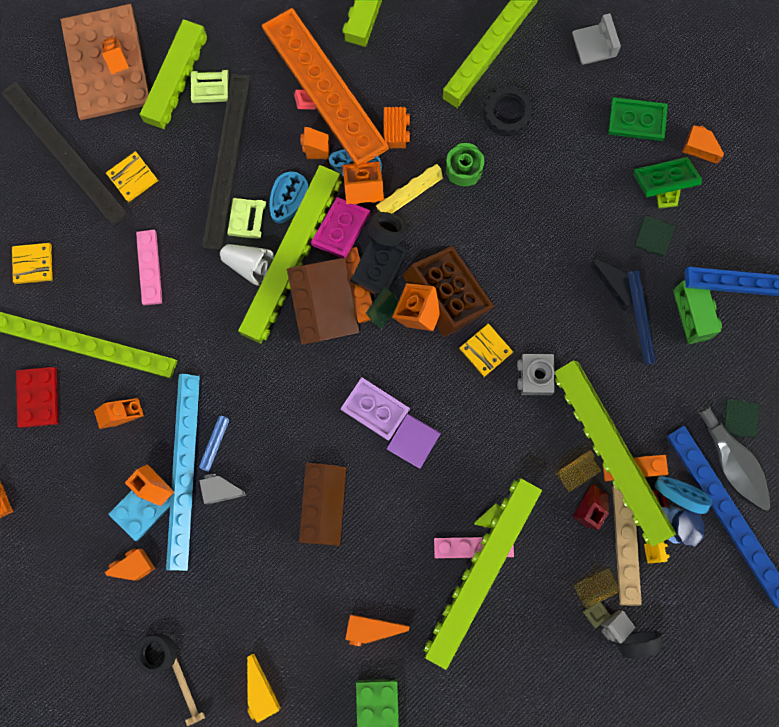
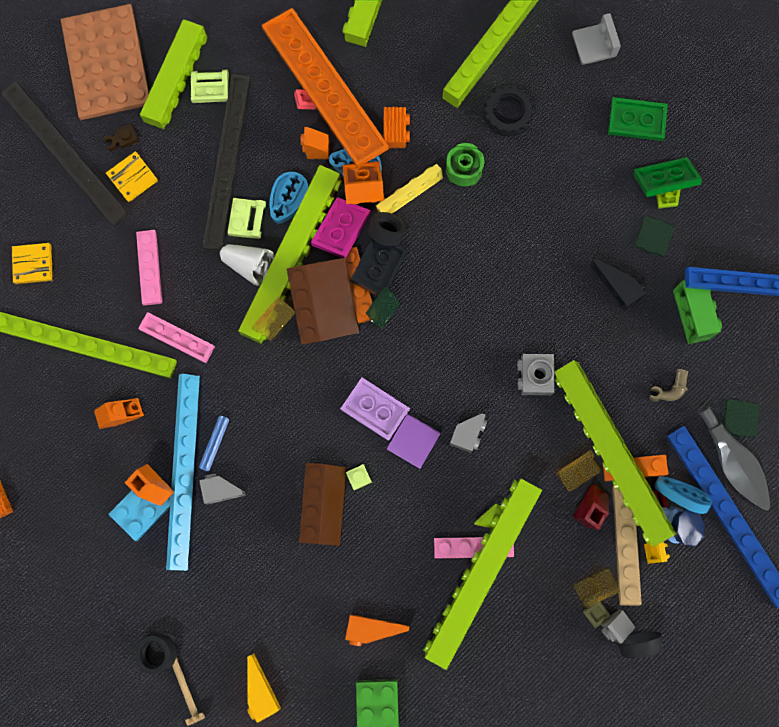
red plate [16,367,58,428] -> none
orange slope [101,37,129,74] -> none
orange slope [105,548,155,581] -> none
orange slope [392,283,440,331] -> none
reddish brown slope [403,246,494,338] -> none
yellow tile [459,324,513,377] -> none
dark blue axle [628,270,656,364] -> none
orange slope [682,125,724,164] -> none
none -> dark brown plate [103,123,139,151]
none -> bright pink plate [138,312,215,363]
none -> clear yellow panel [252,297,295,341]
none -> yellowish green plate [346,464,372,490]
none -> light grey slope [450,414,487,453]
none -> dark tan piece [649,369,688,402]

